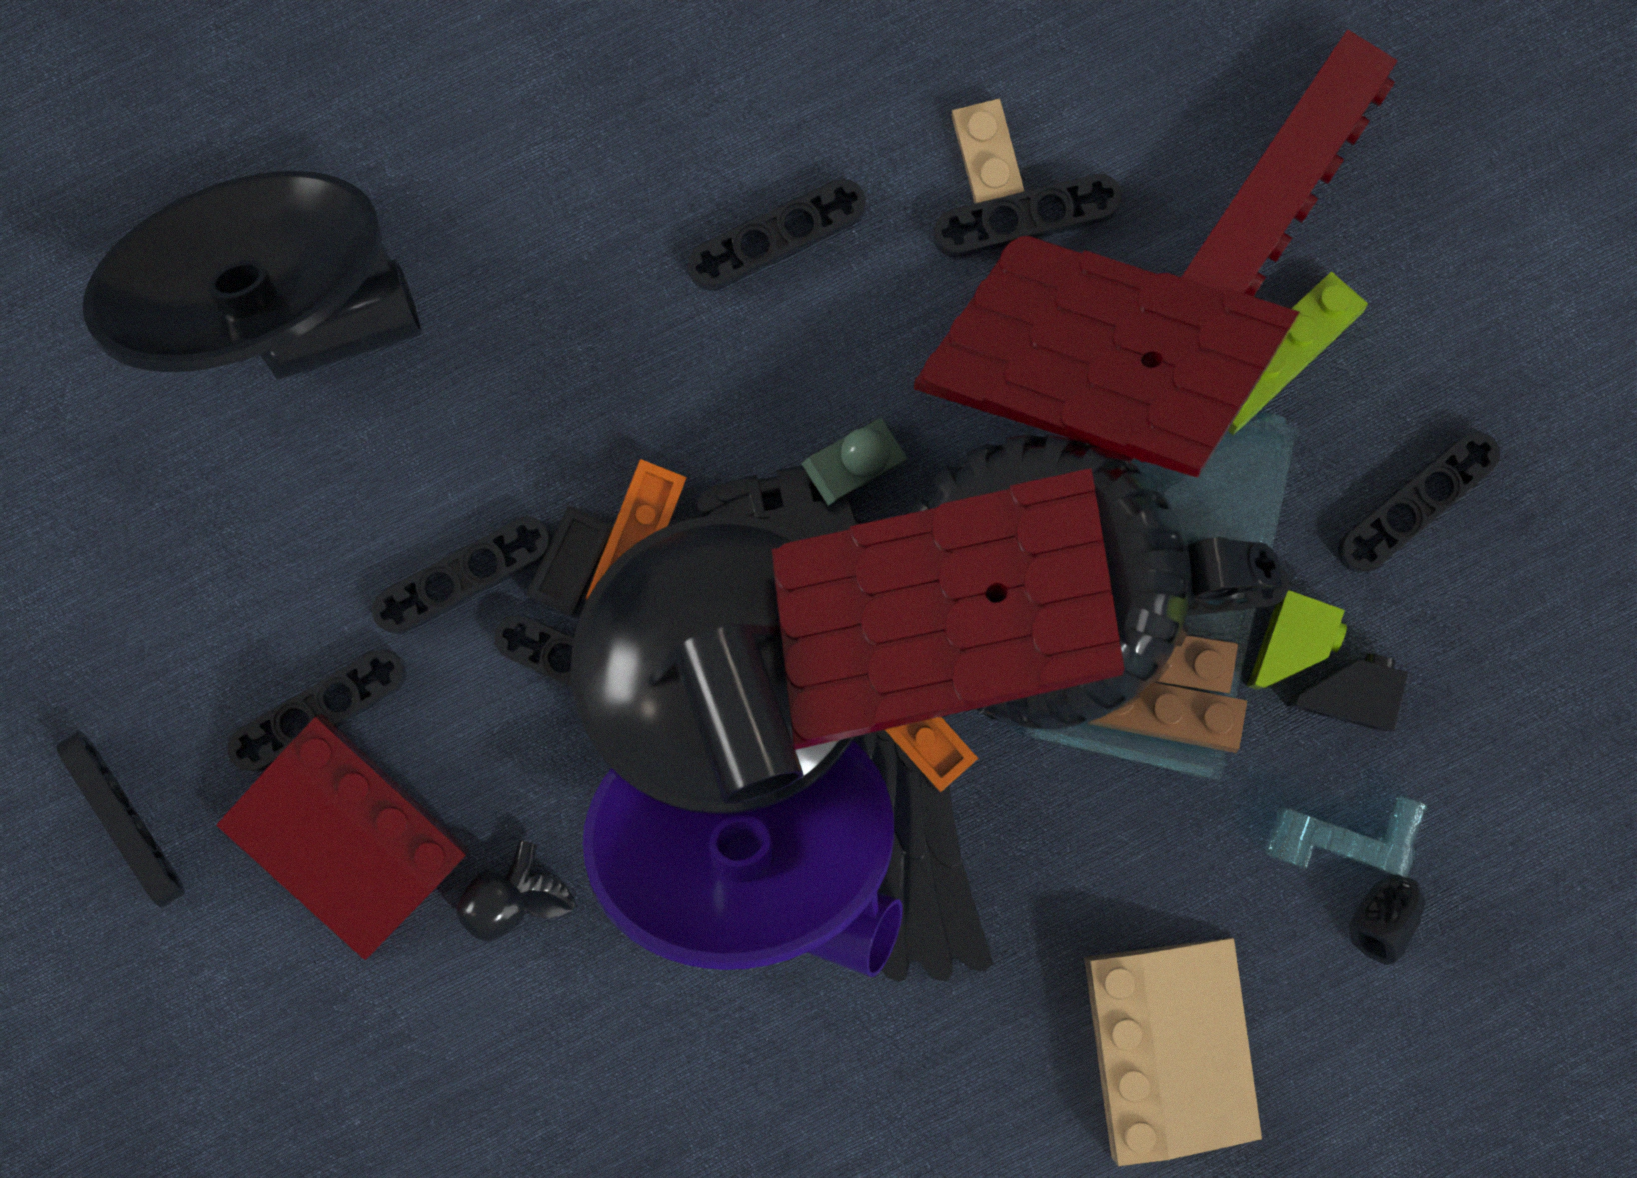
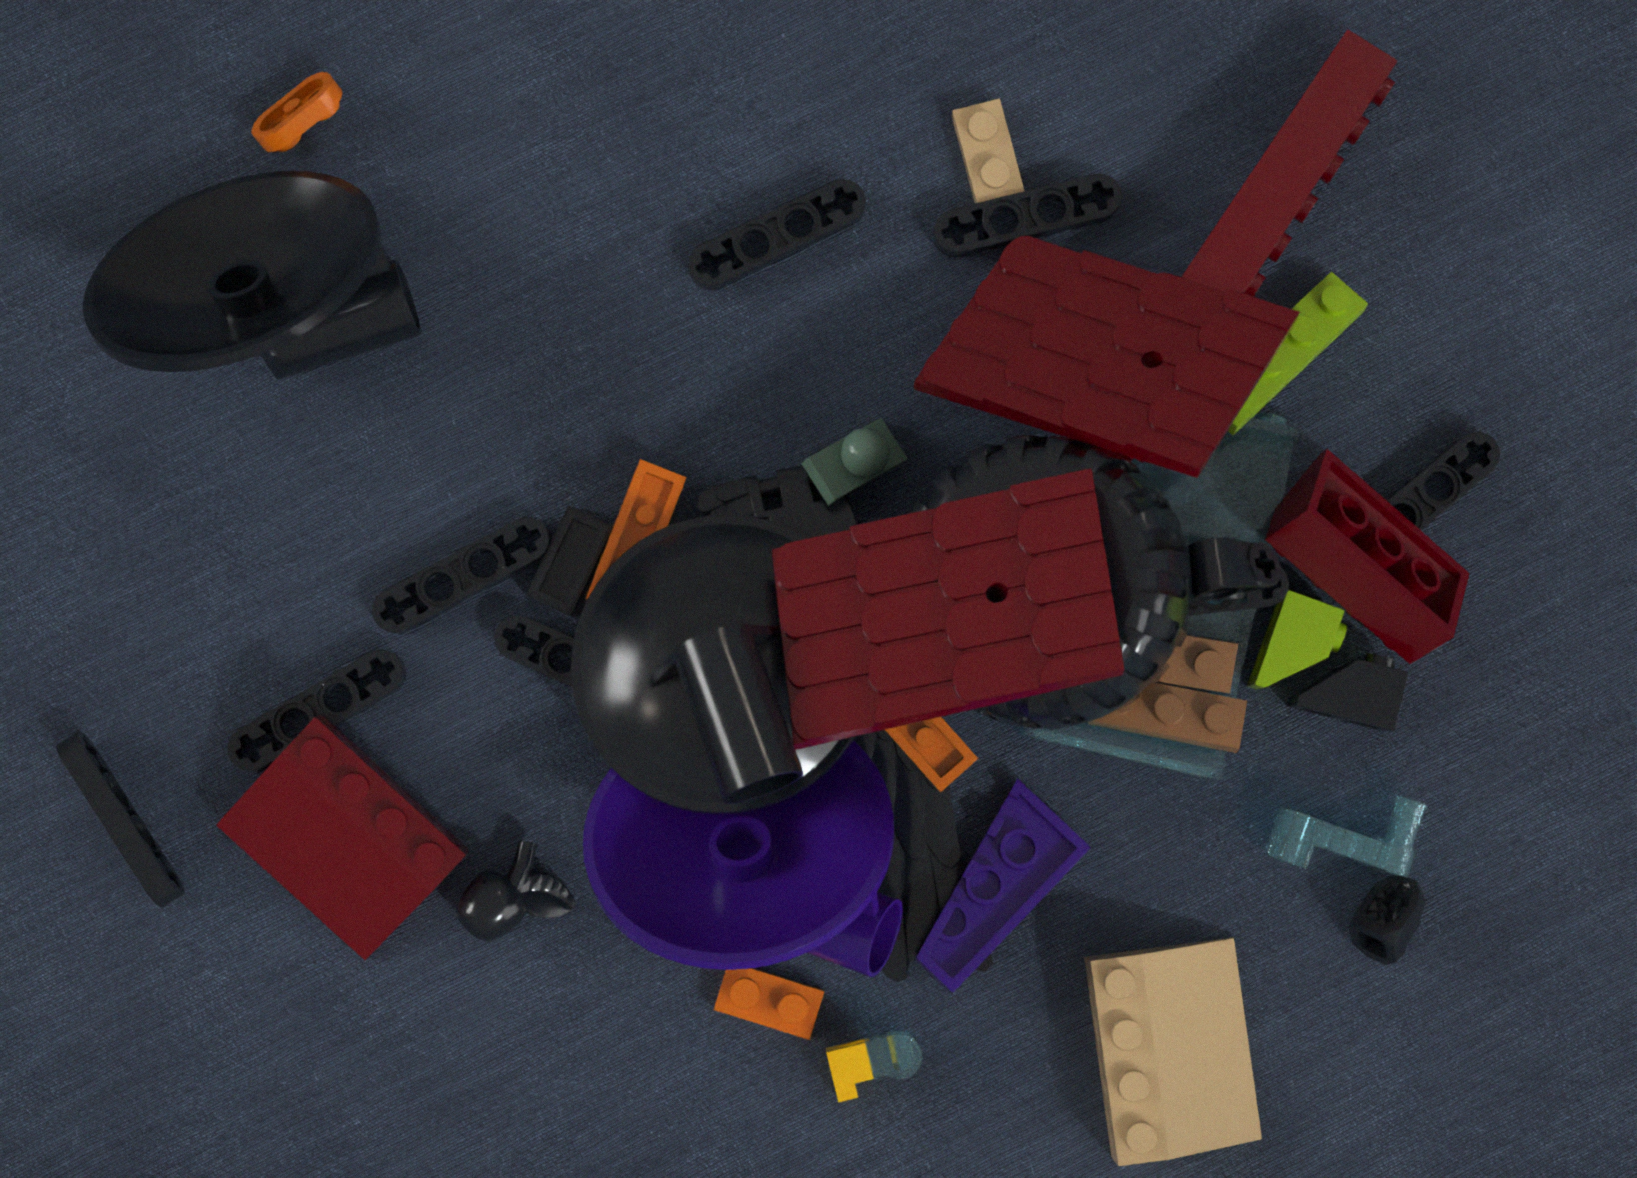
none -> orange plate [251,72,343,152]
none -> orange plate [714,968,825,1040]
none -> leg [826,1031,923,1103]
none -> dark purple wing [915,778,1091,995]
none -> dark red slope [1265,449,1470,664]

